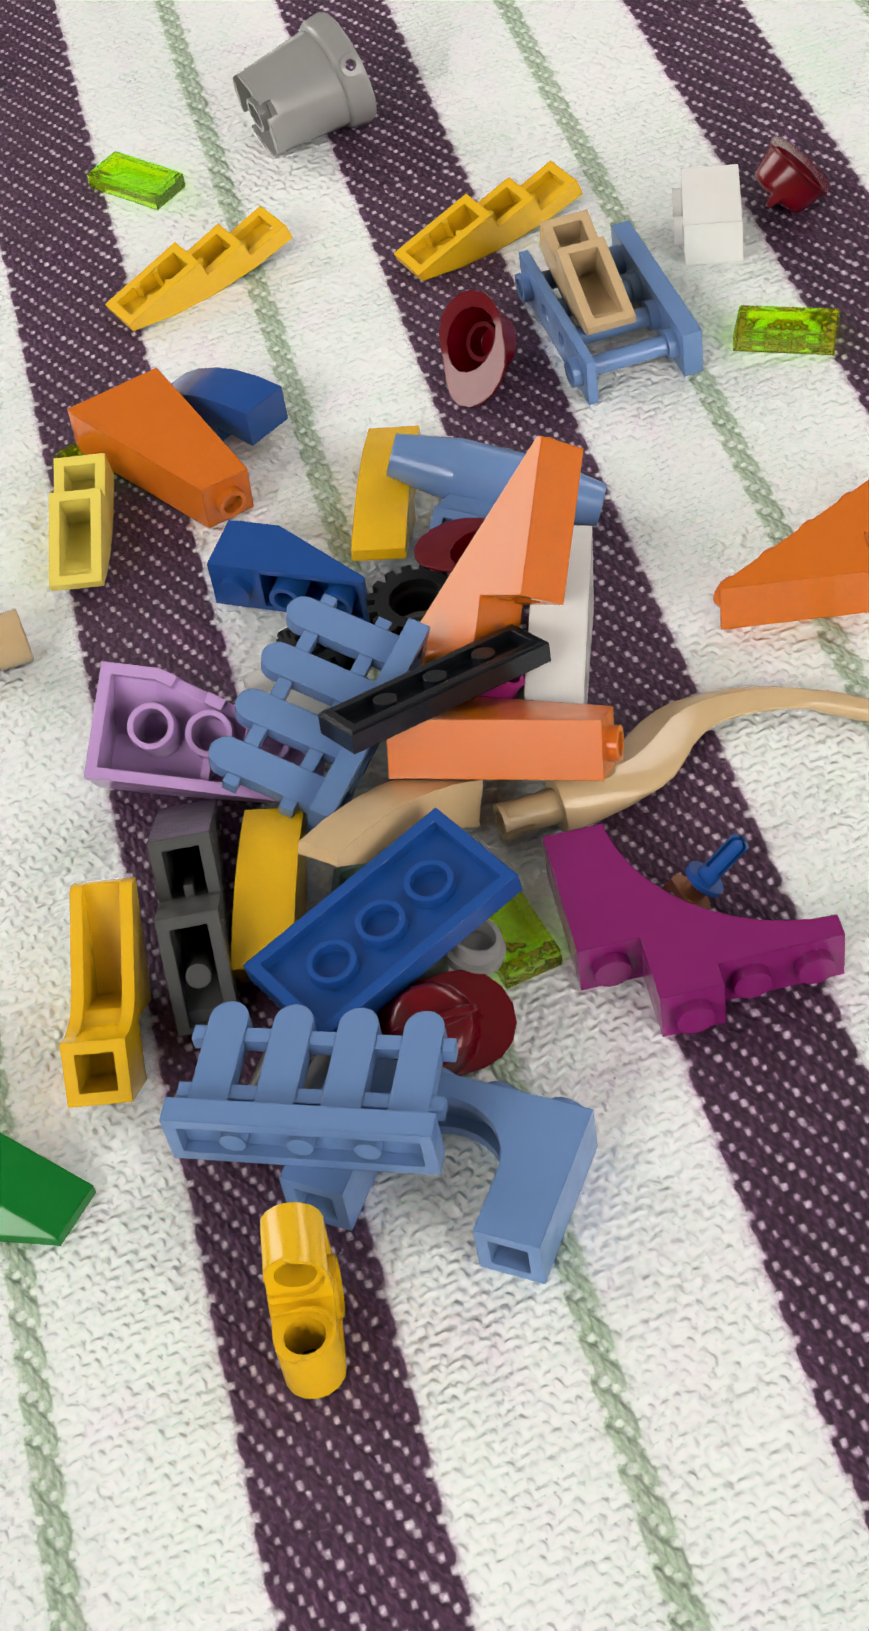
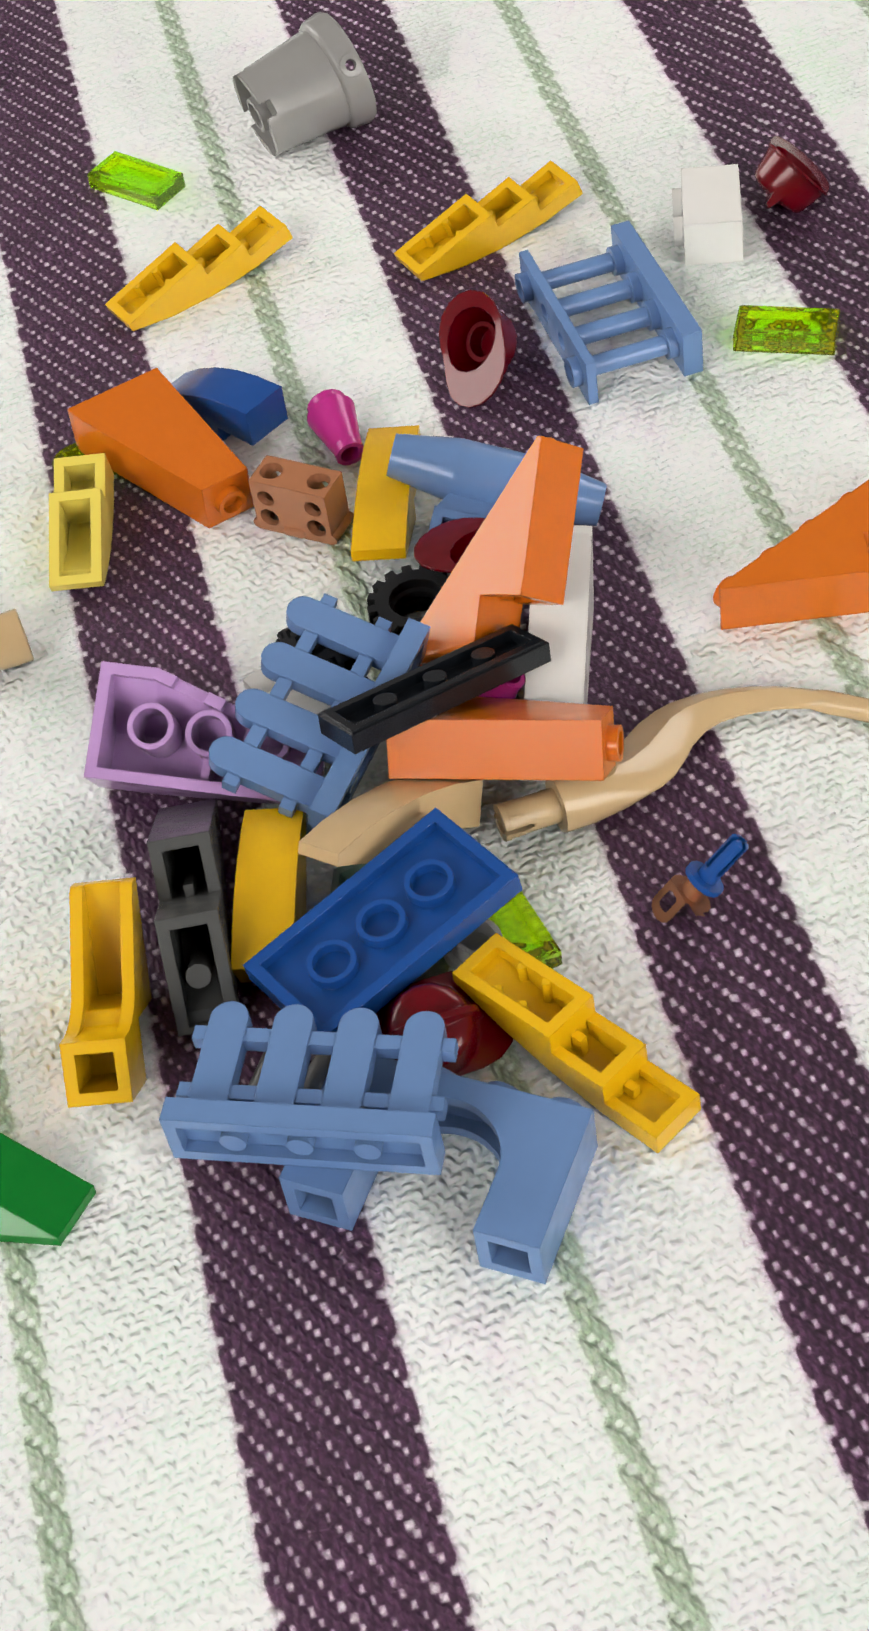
blue slope [207,520,369,622] -> none
yellow piece [260,1202,347,1399] -> none
tan slope [539,209,636,335] -> none
magenta arch [542,823,845,1037] -> none
none -> nougat piece [248,455,354,545]
none -> dark pink cone [307,389,364,466]
none -> yellow slope [452,933,701,1153]

